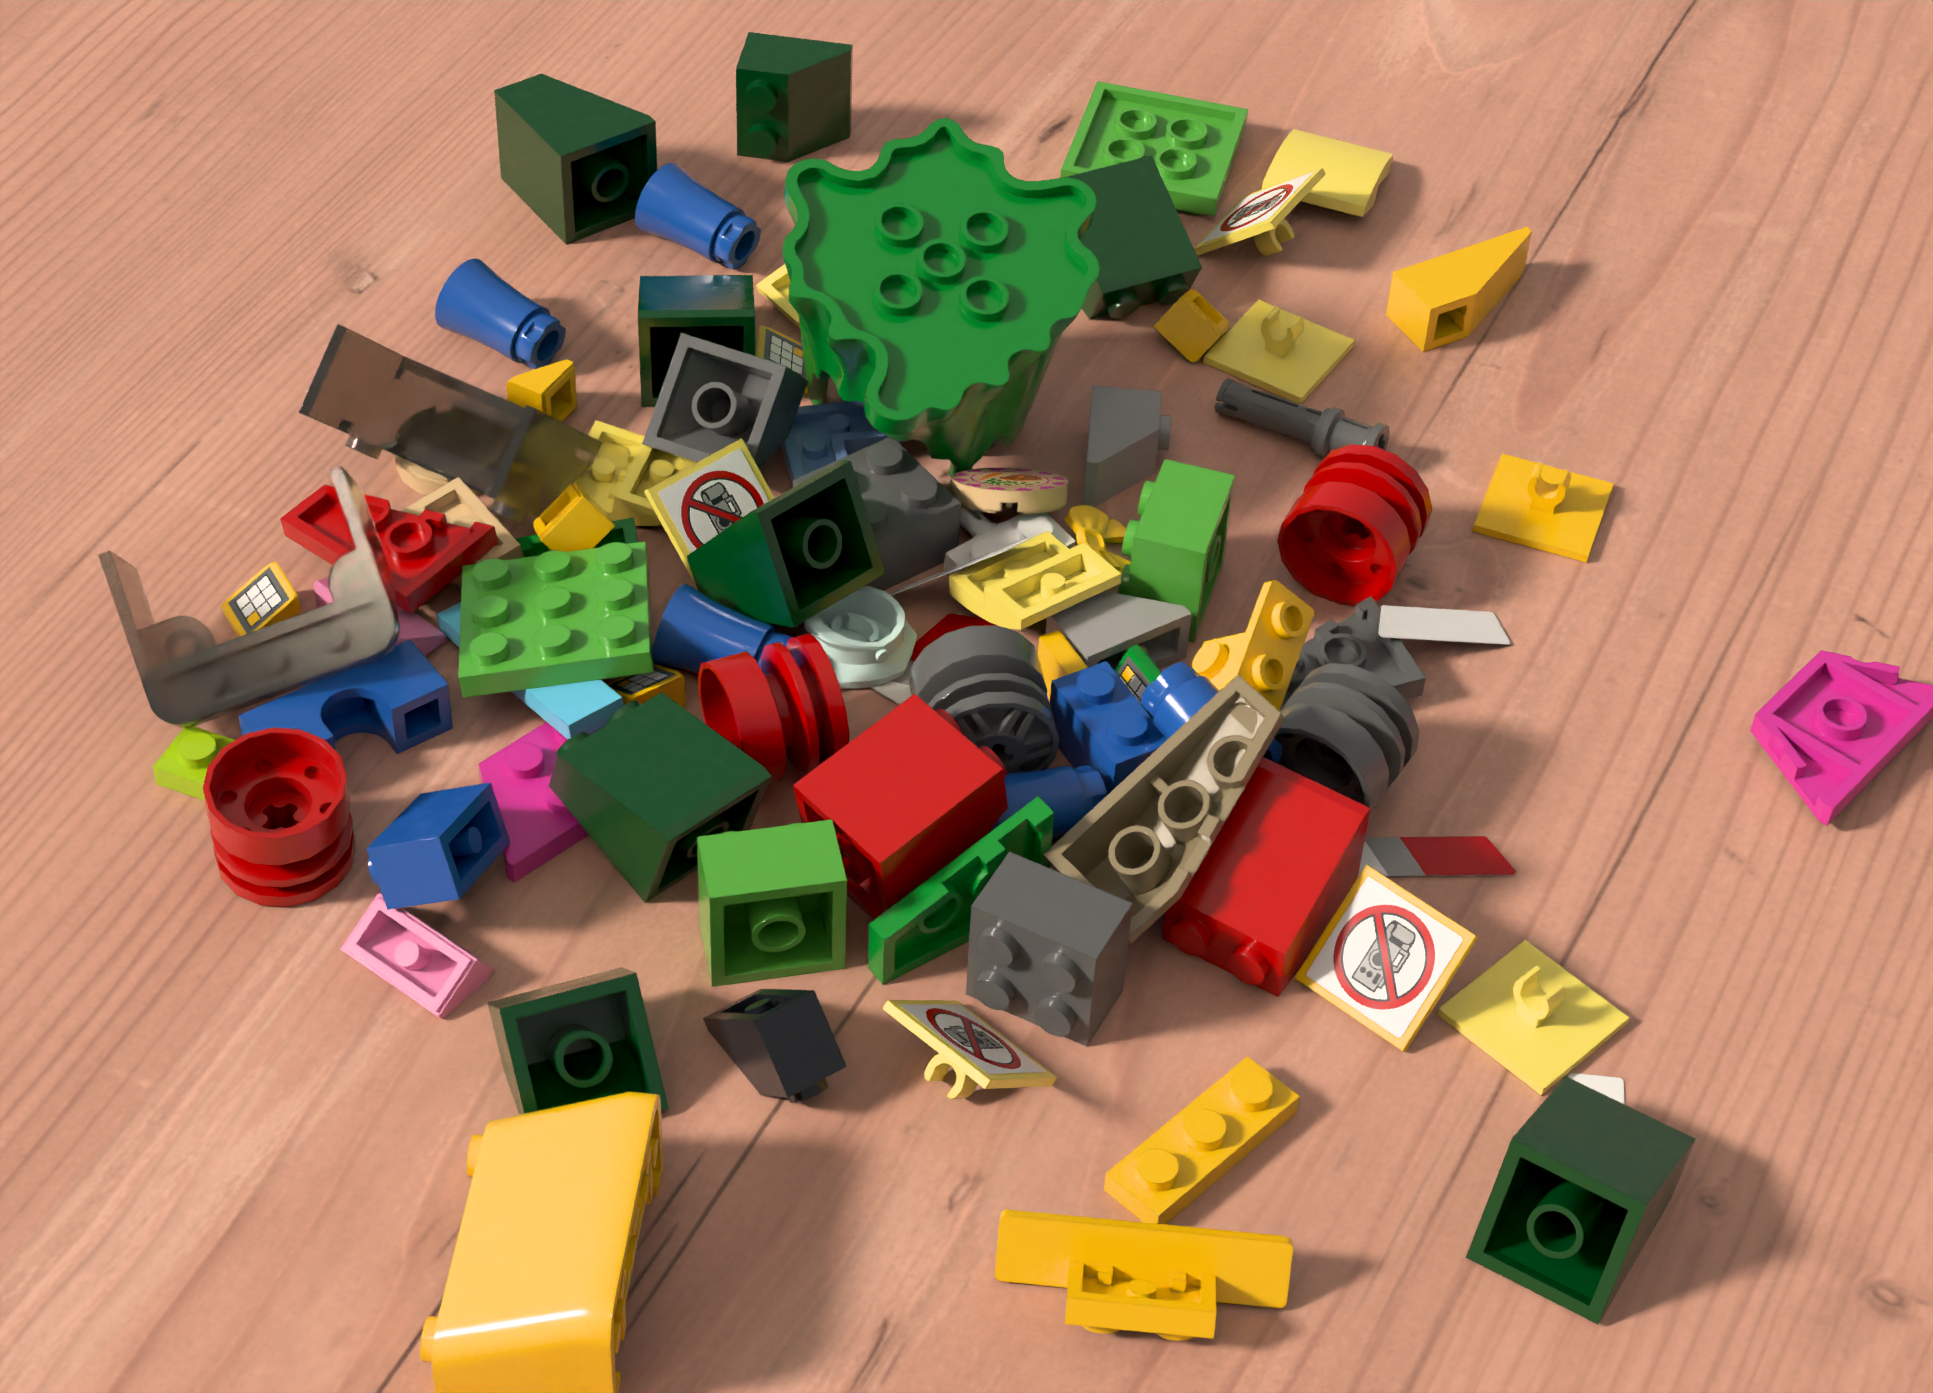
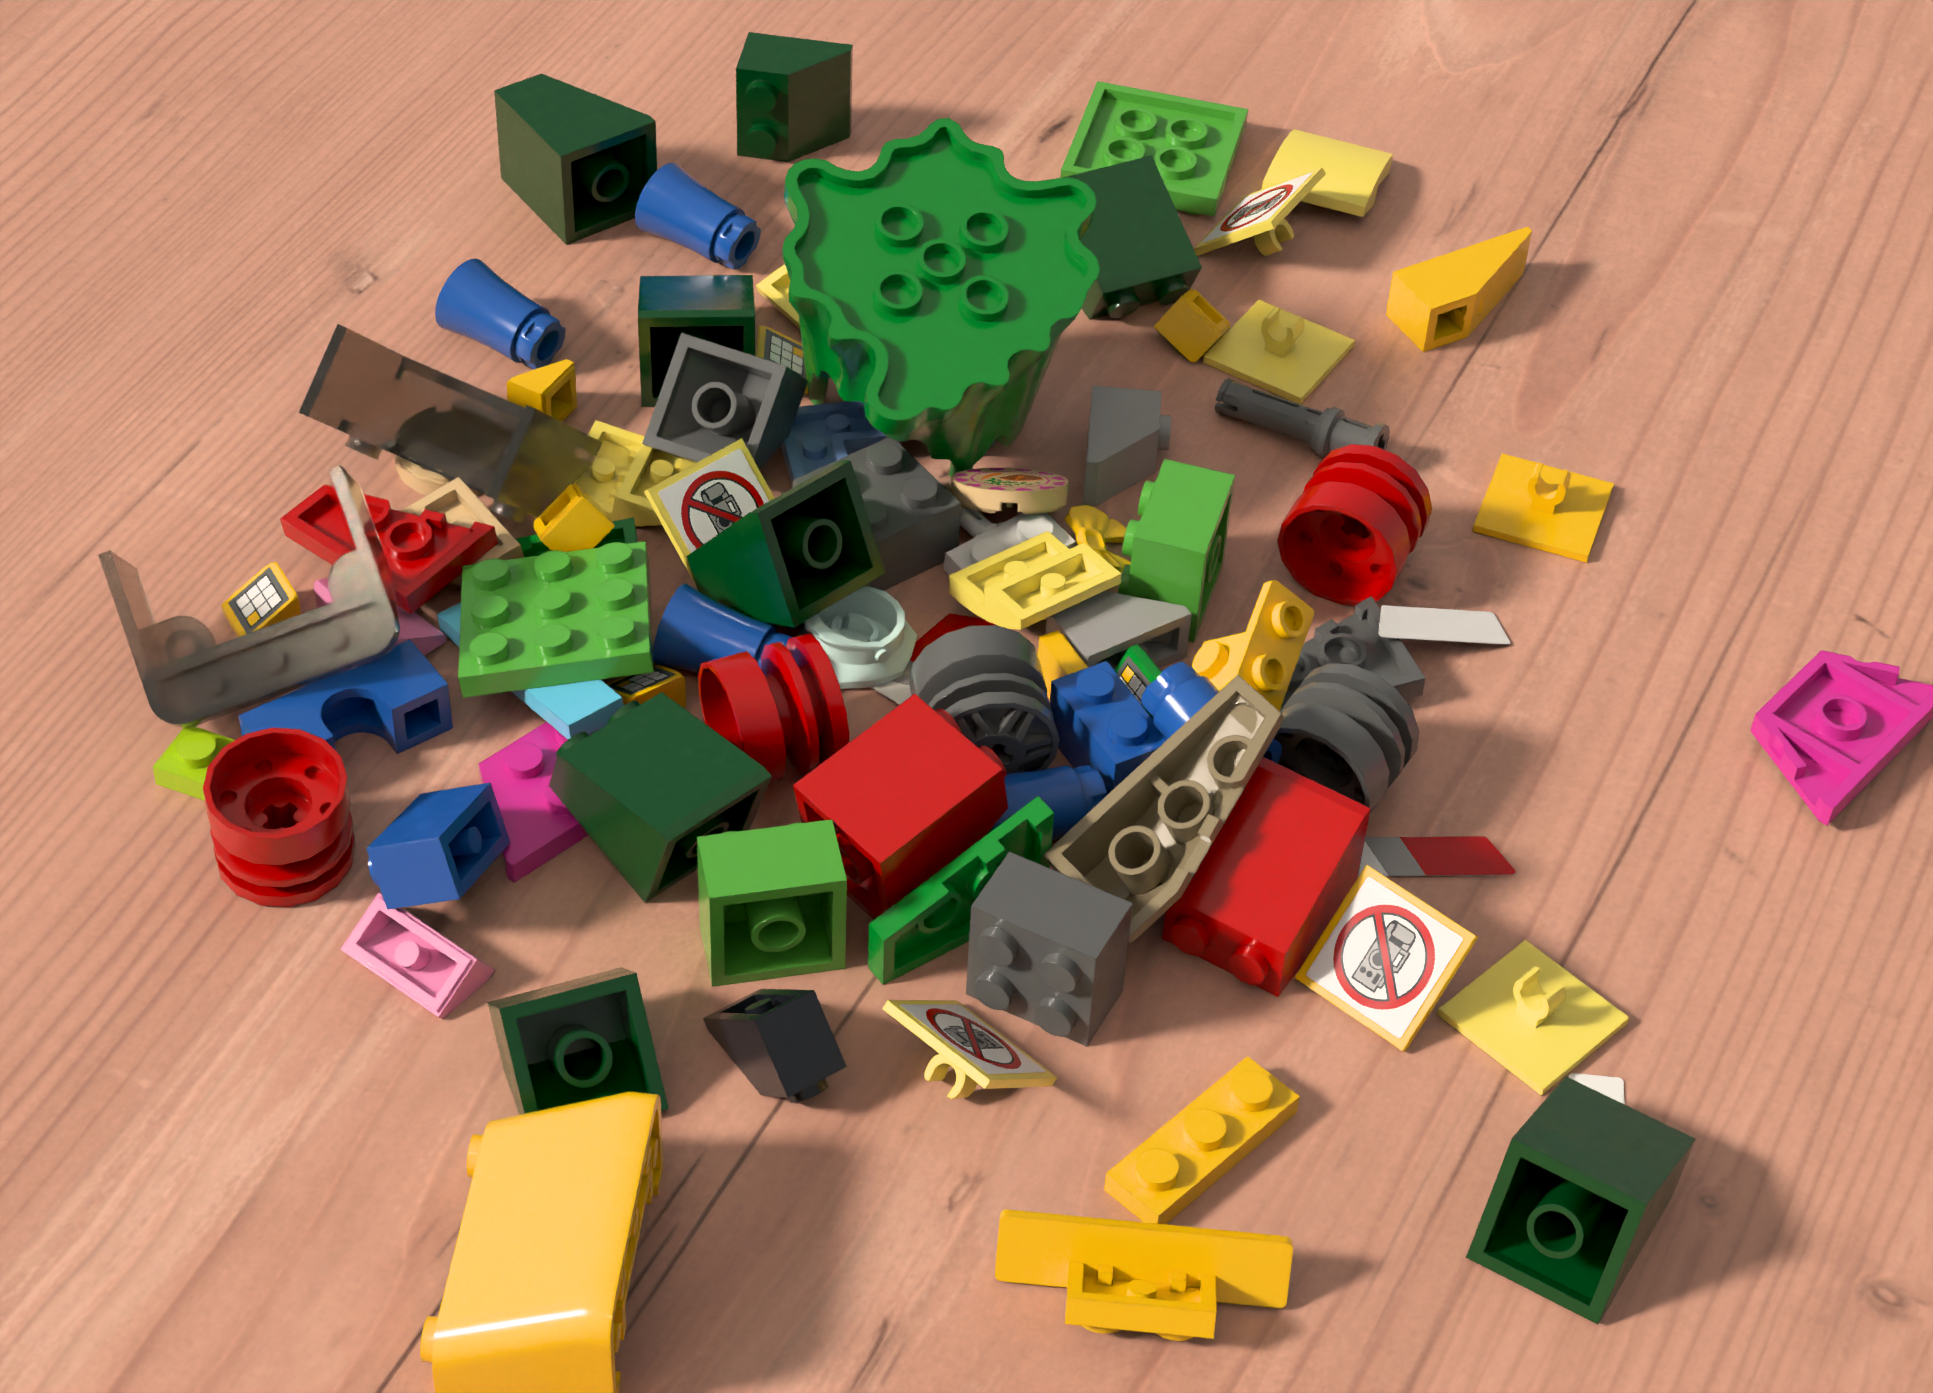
white sticker [890,536,1035,596] -> none

